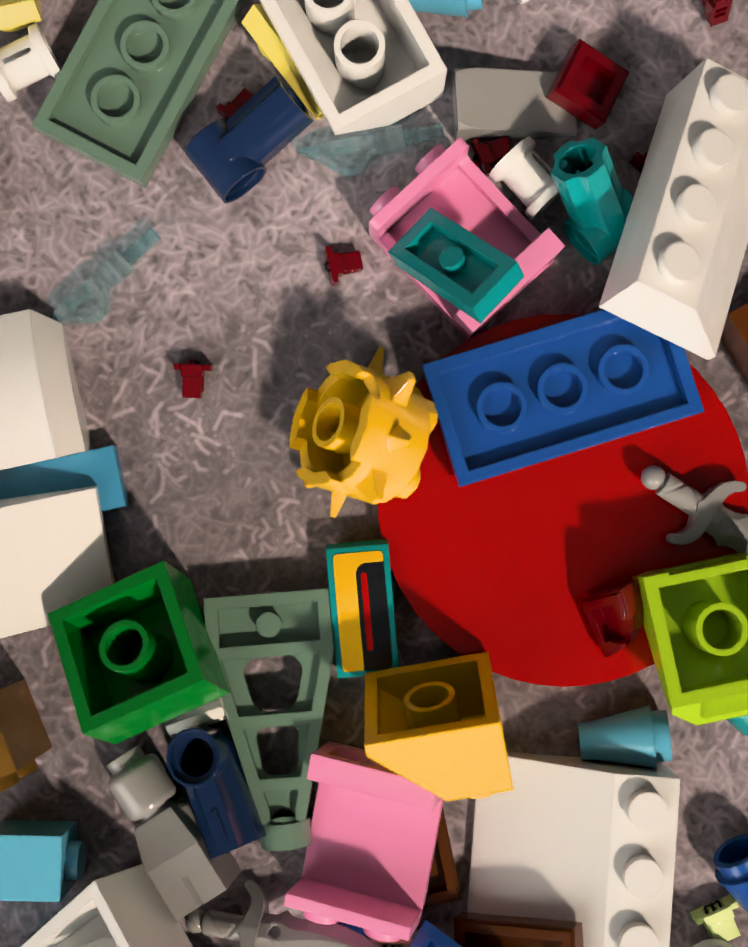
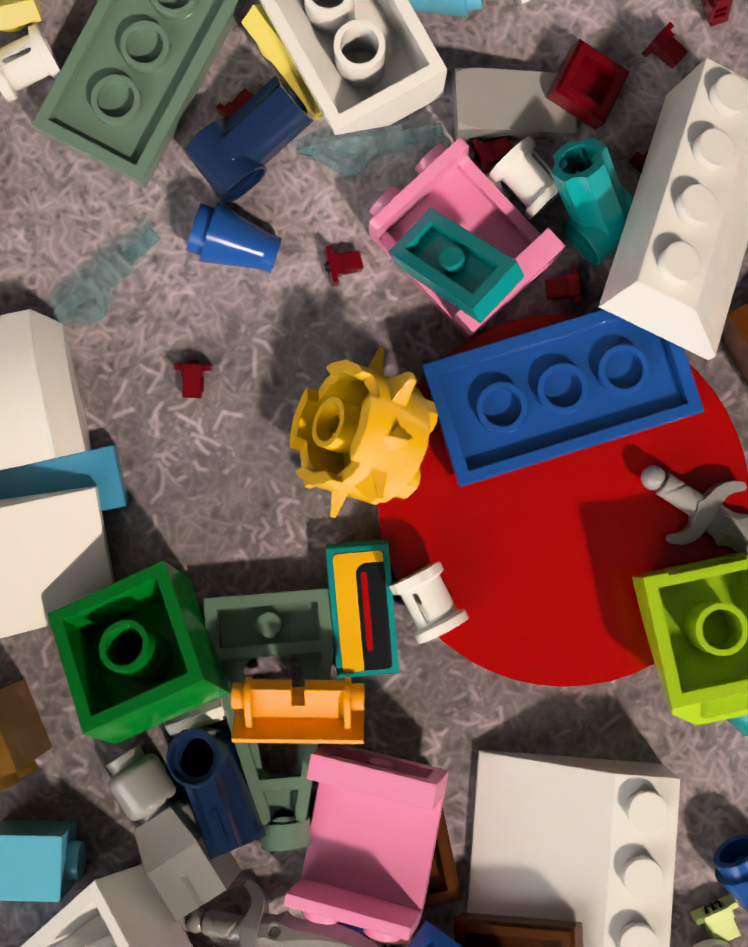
yellow slope [364,651,514,801] -> none
medium azure cone [578,705,672,769] -> none
dark red tile [580,581,643,657] -> none
none -> blue cone [186,202,282,273]
none -> light orange hinge [231,676,365,744]
none -> white bush [389,561,469,644]
none -> dark red piece [545,266,585,306]
none -> dark red piece [641,22,688,68]

